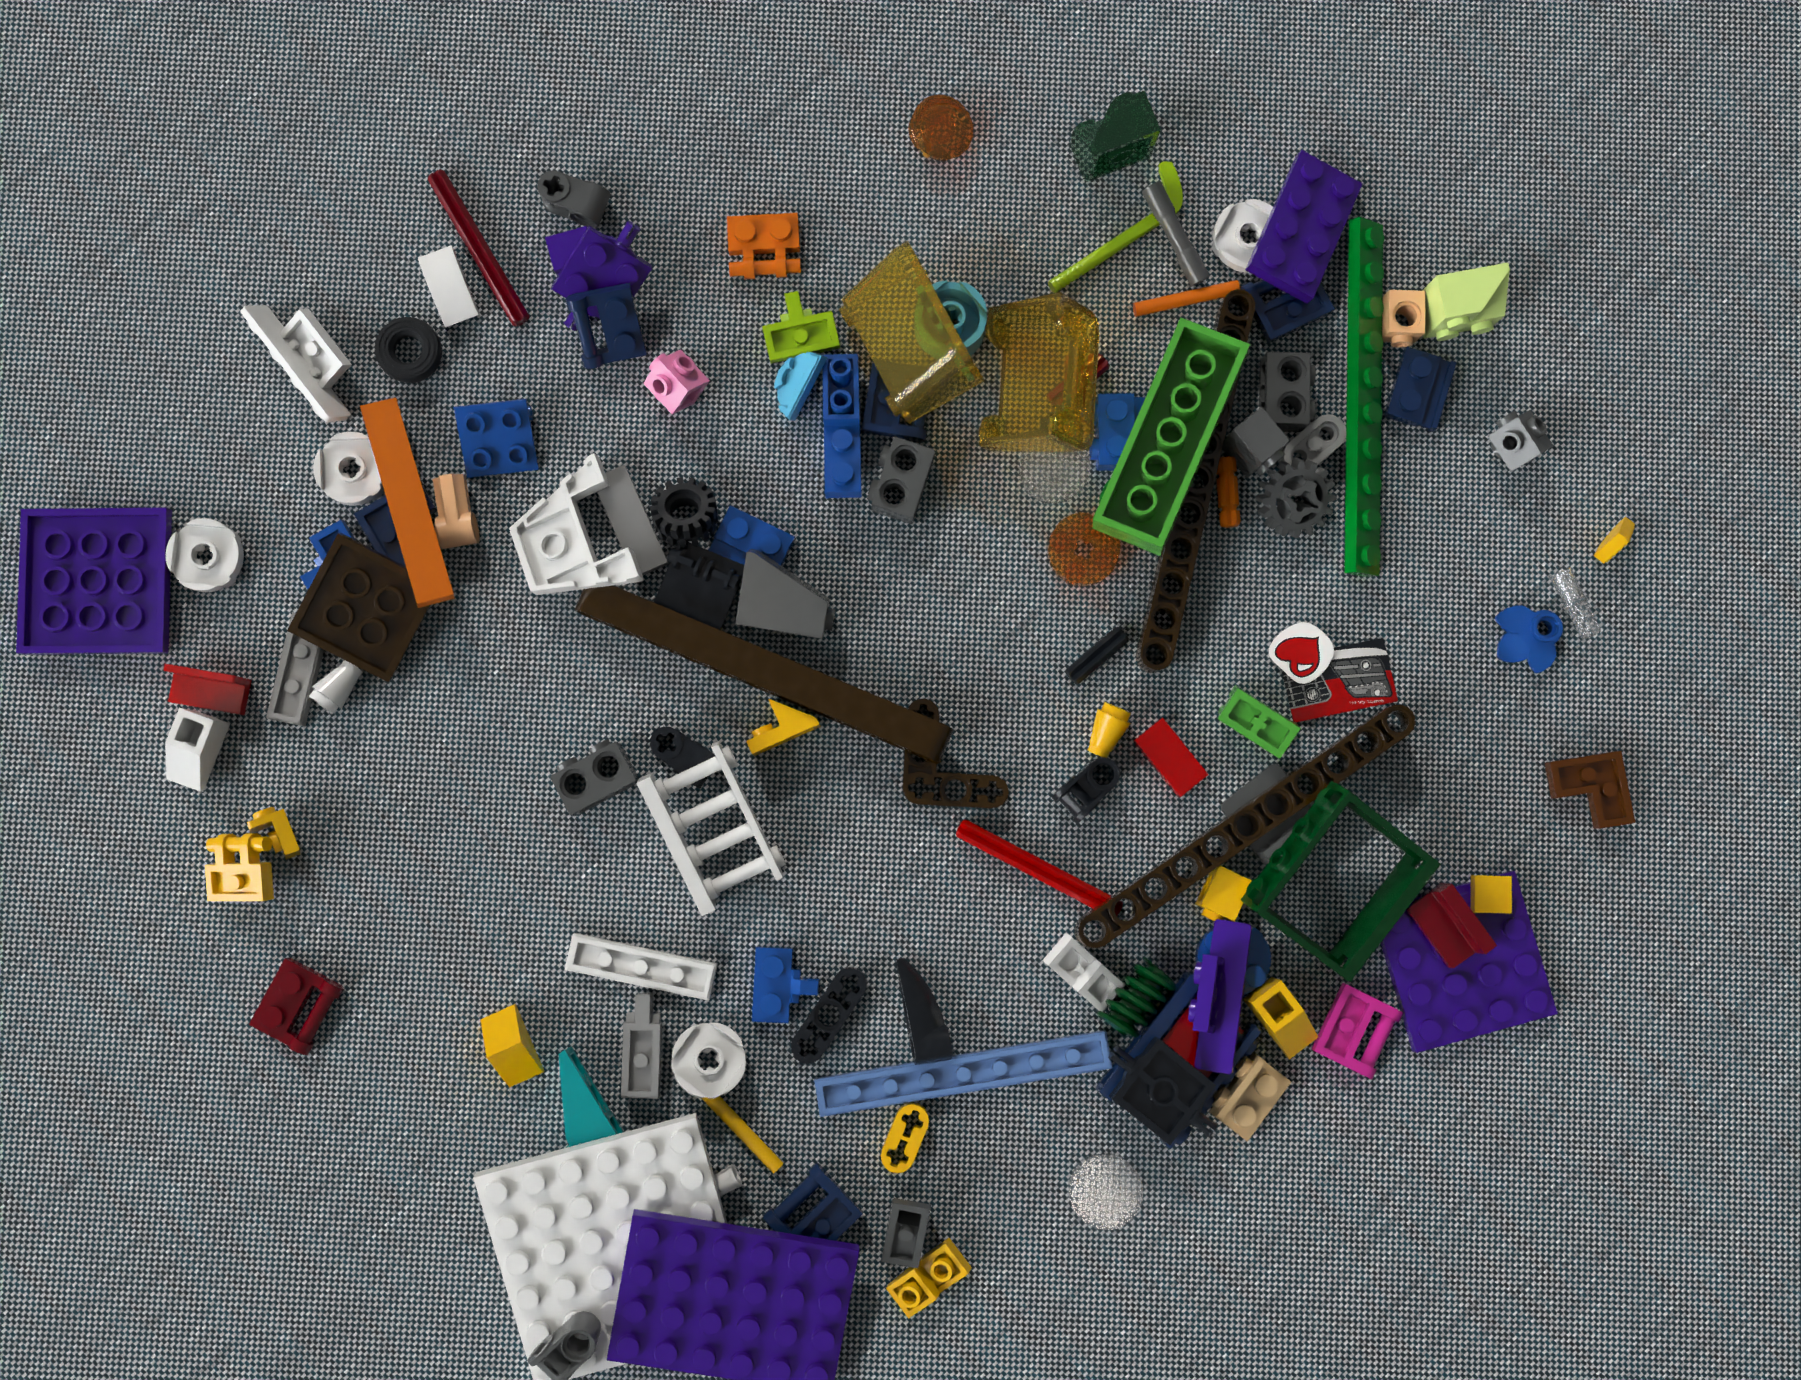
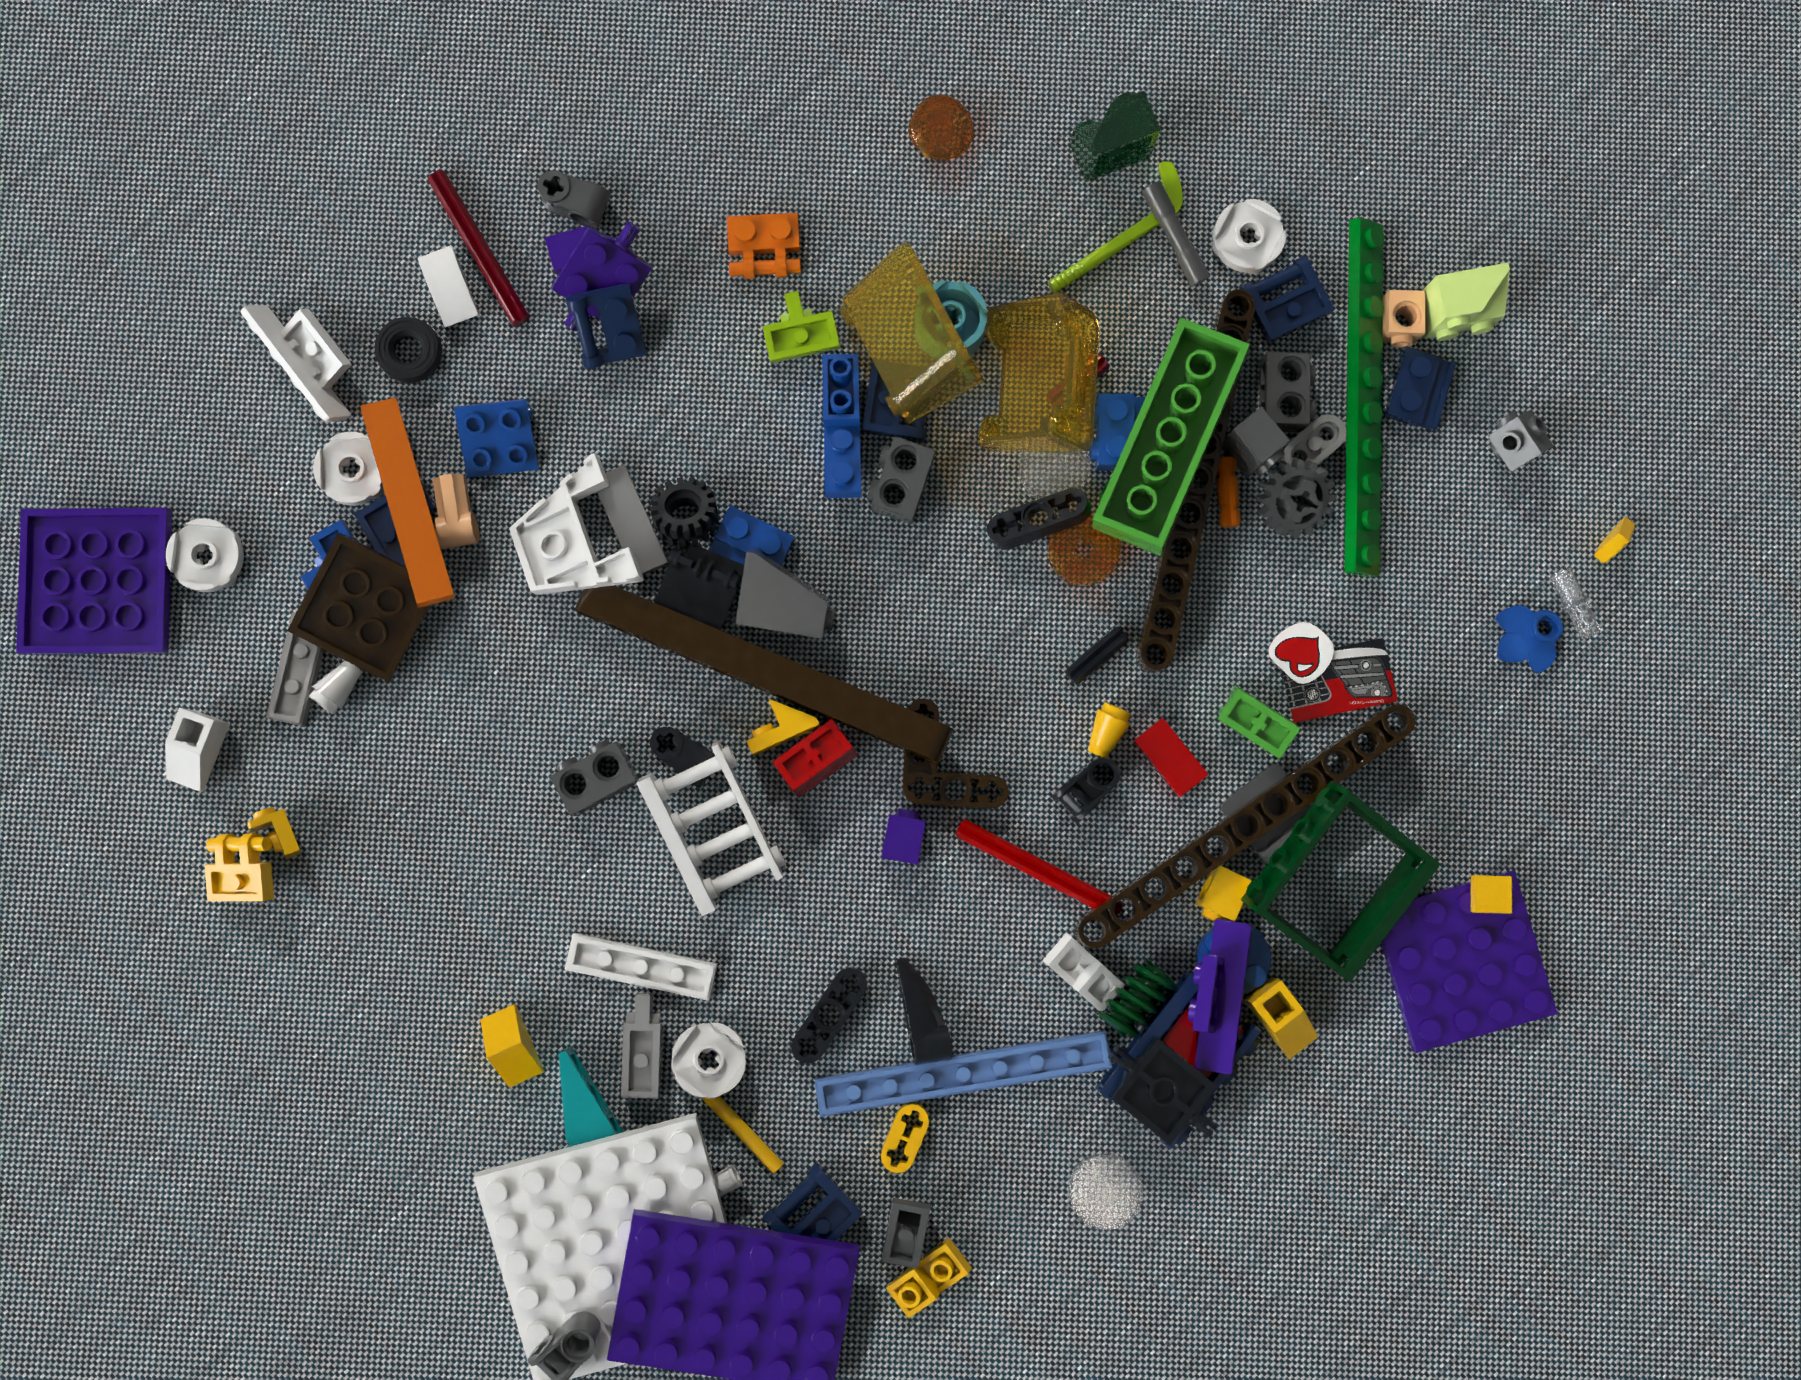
red panel [163,663,252,715] -> none
dark red plate [249,957,345,1055] -> none
bright pink brick [643,350,710,414] -> none
blue hinge [752,946,819,1024] -> none
medium azure plate [774,352,828,421] -> none
orange bar [1133,280,1240,317] -> none
tan bracket [1209,1053,1291,1142] -> none
dark purple plate [1245,150,1363,304] -> none
dark pink plate [1311,983,1403,1080] -> none
dark red panel [1407,883,1497,968] -> none
reddish brown plate [1544,751,1635,829] -> none
none -> red hinge [772,719,858,798]
none -> dark purple brick [881,808,926,865]
none -> black beam [987,488,1091,550]

